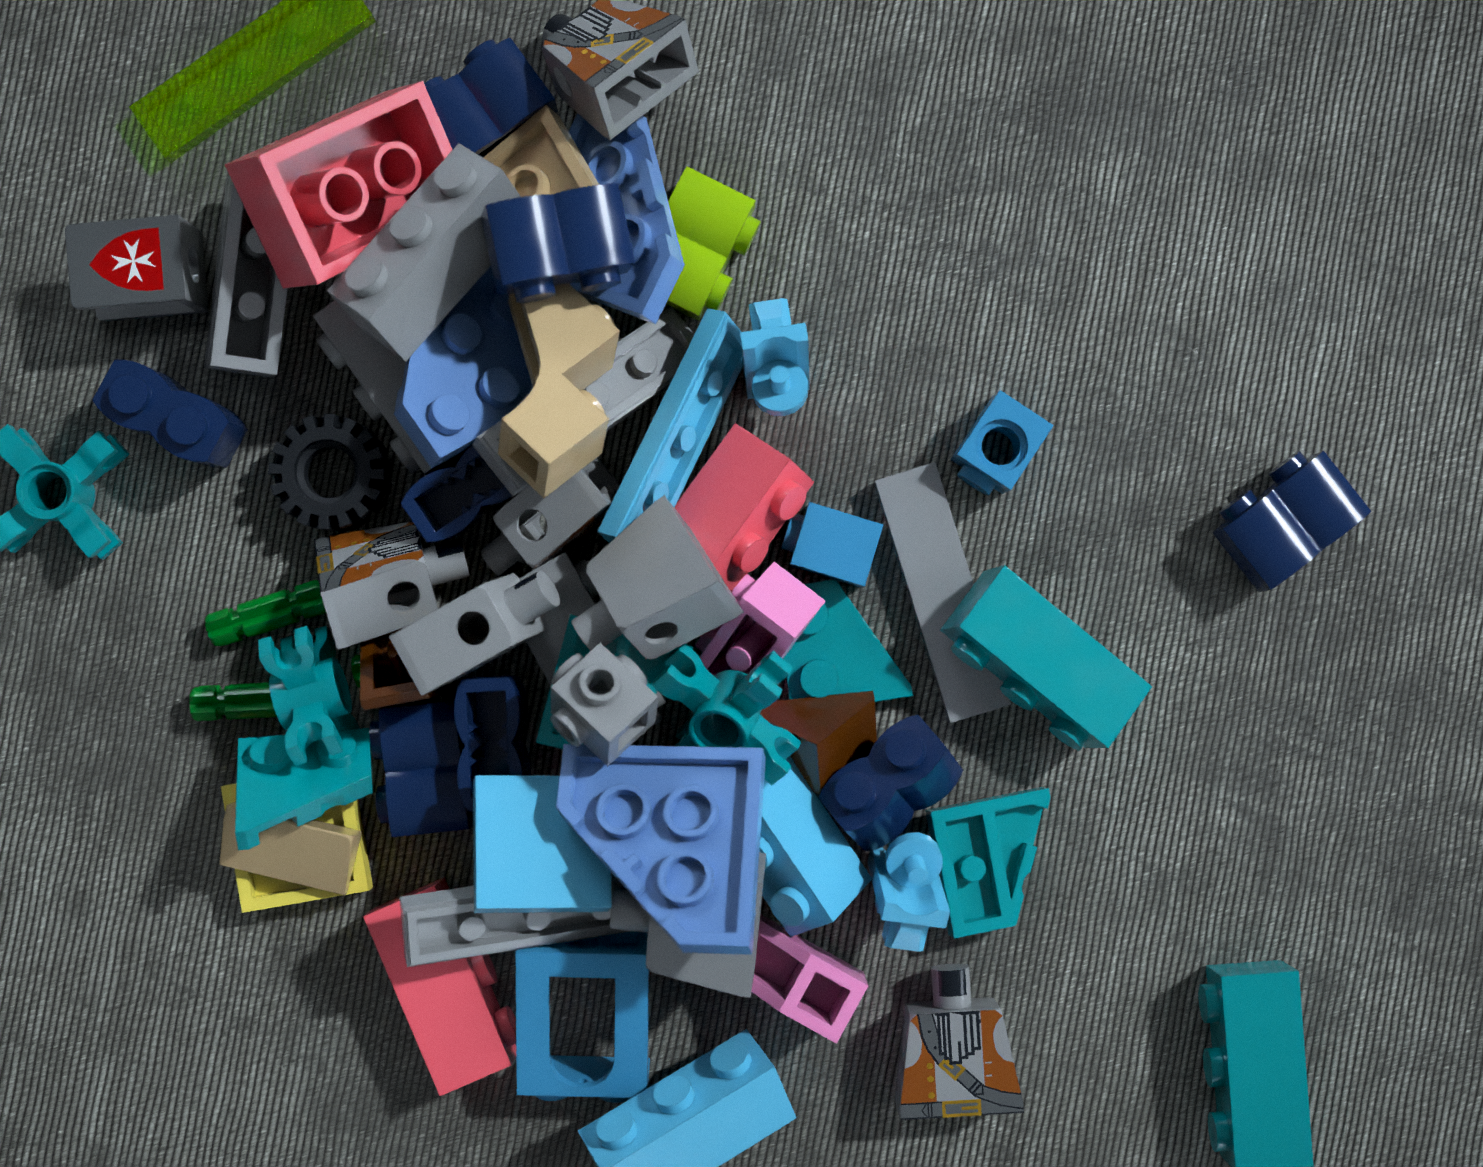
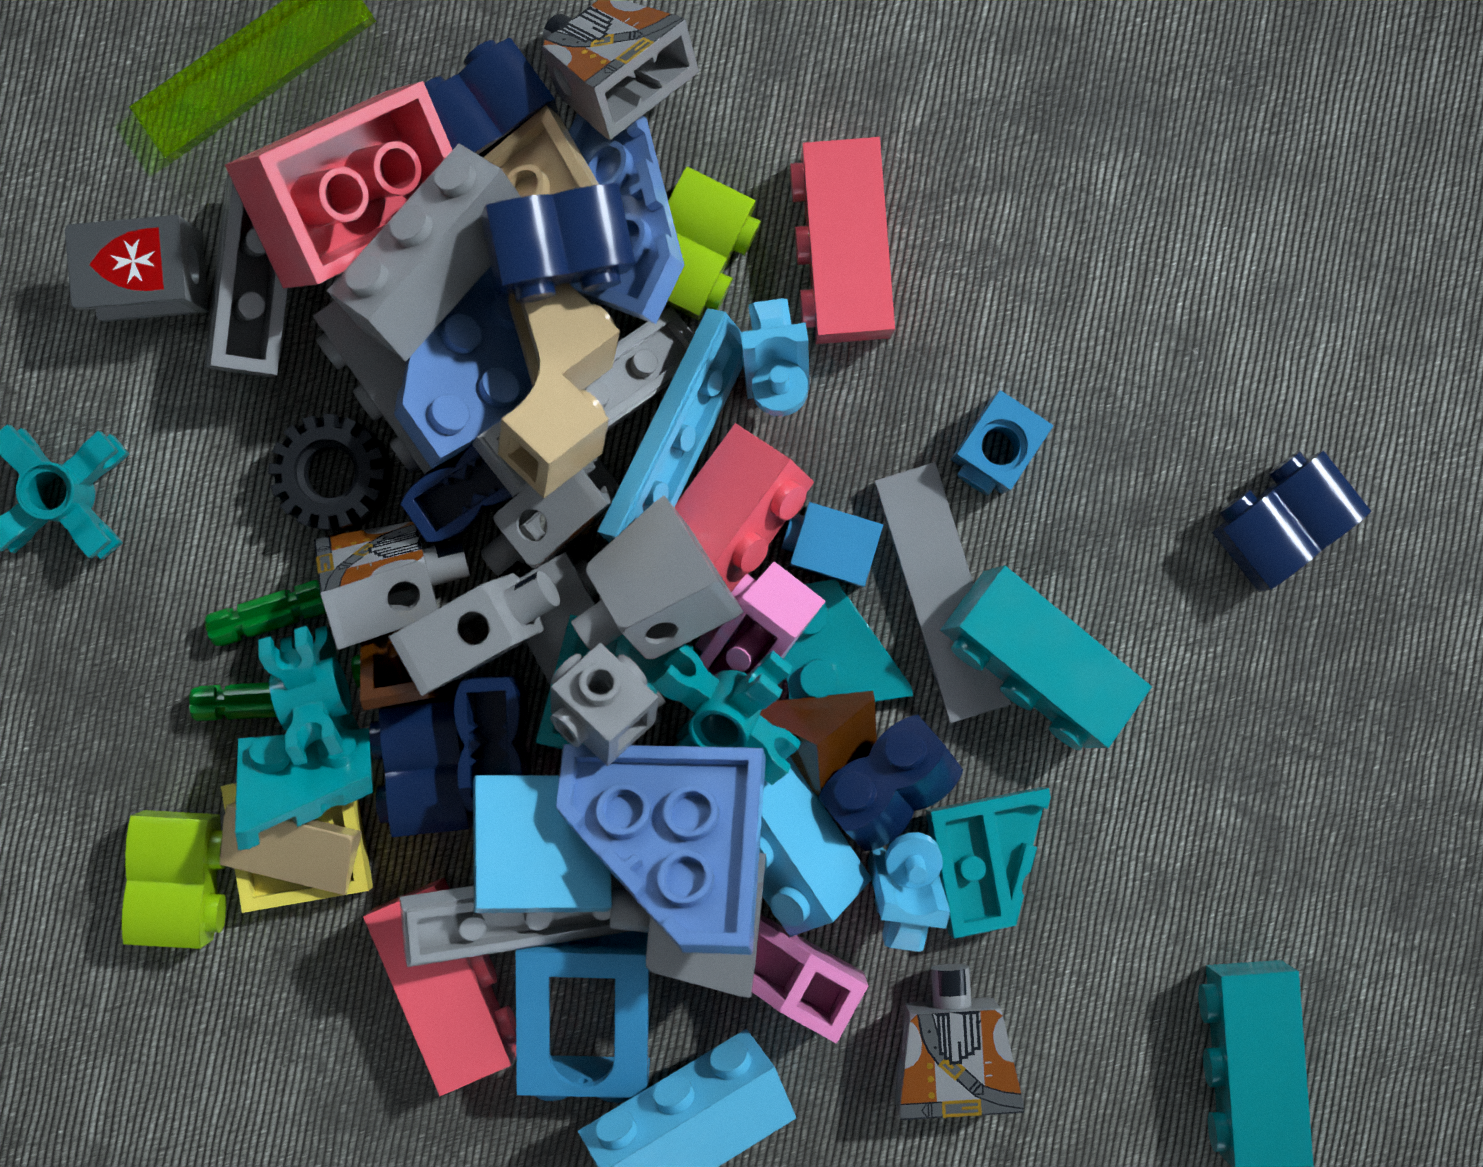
dark blue brick [92,359,248,468] -> none
none -> lime brick [122,810,227,949]
none -> coral brick [790,137,895,344]

